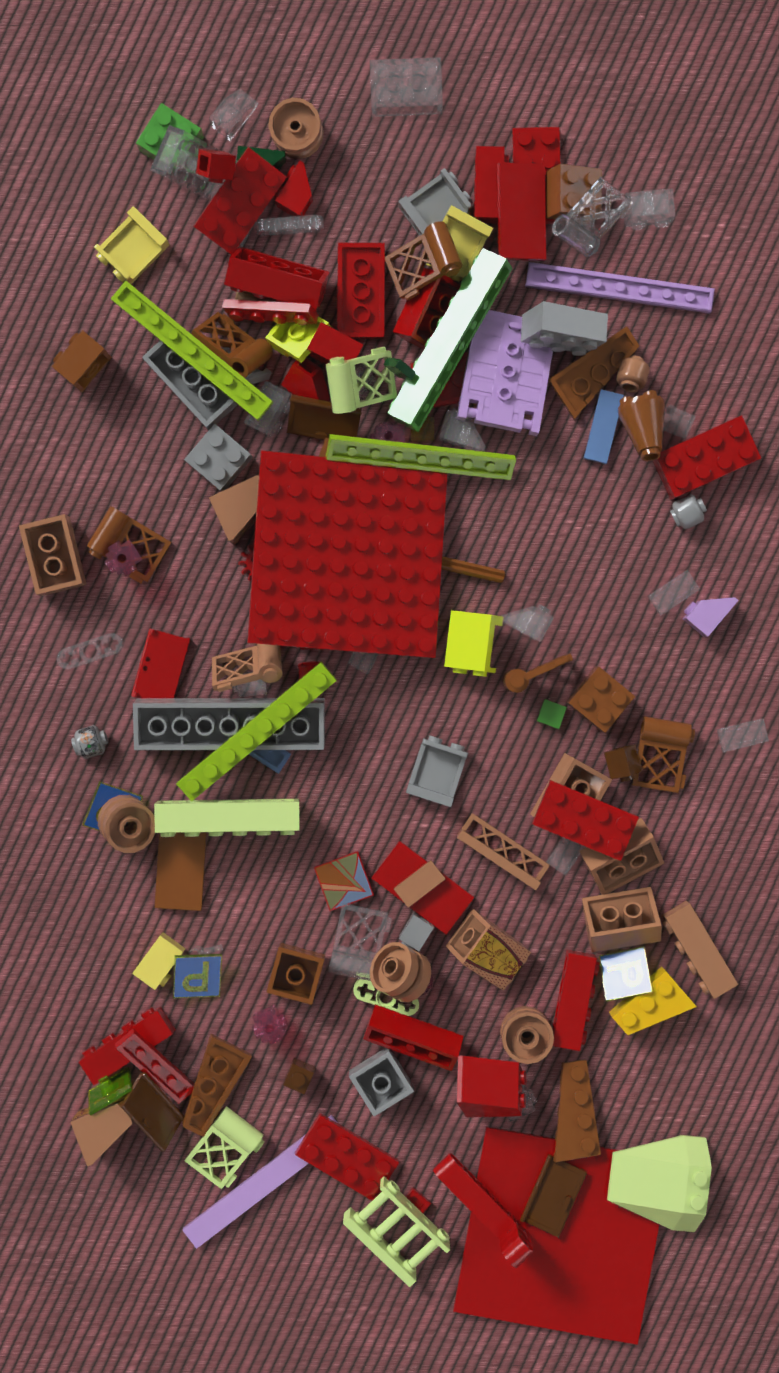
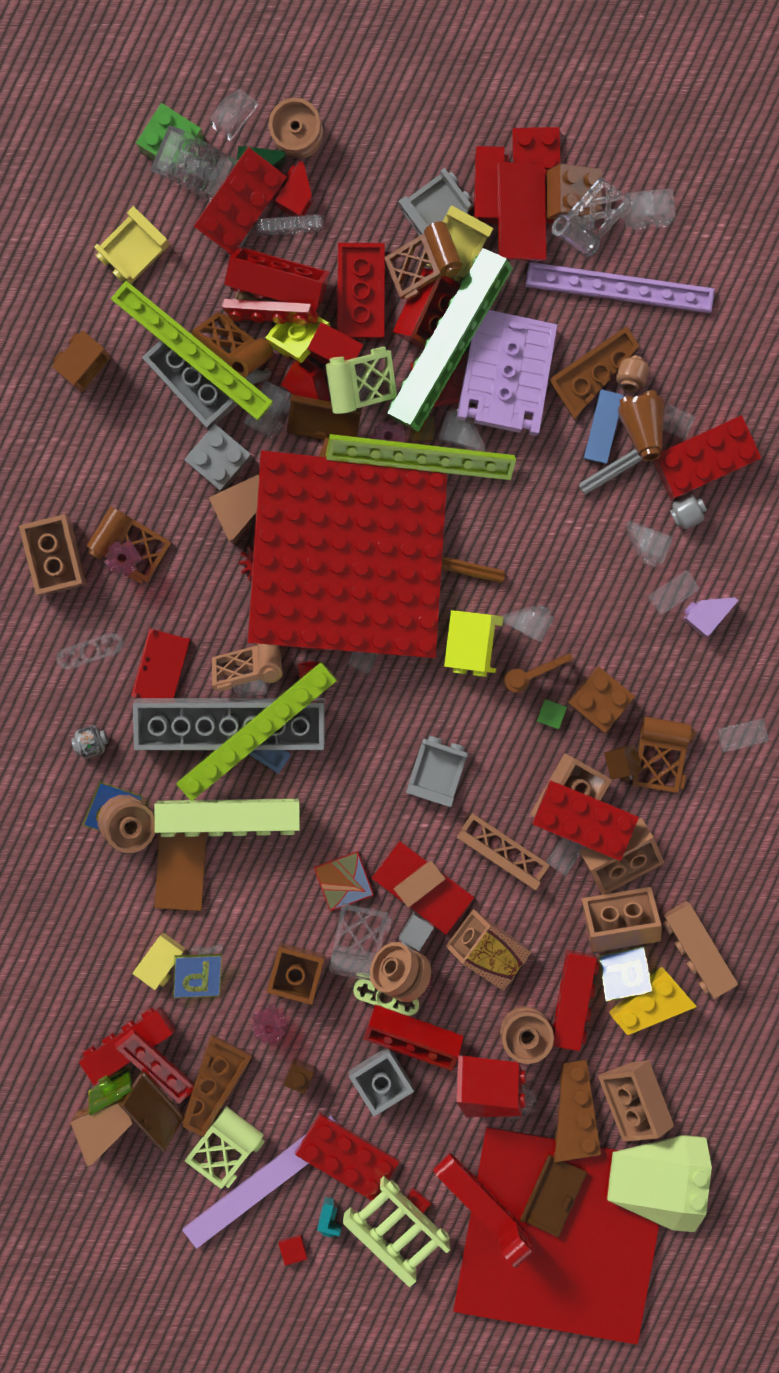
red brick [196,149,236,184] -> none
clear brick [370,57,443,117] -> none
dark green tile [383,357,416,380] -> none
light grey brick [521,301,608,356] -> none
none -> red tile [278,1234,308,1266]
none -> teal bracket [317,1197,341,1237]
none -> light grey axle [579,444,663,494]
none -> nougat slope [598,1060,674,1141]
none -> clear slope [624,521,673,567]

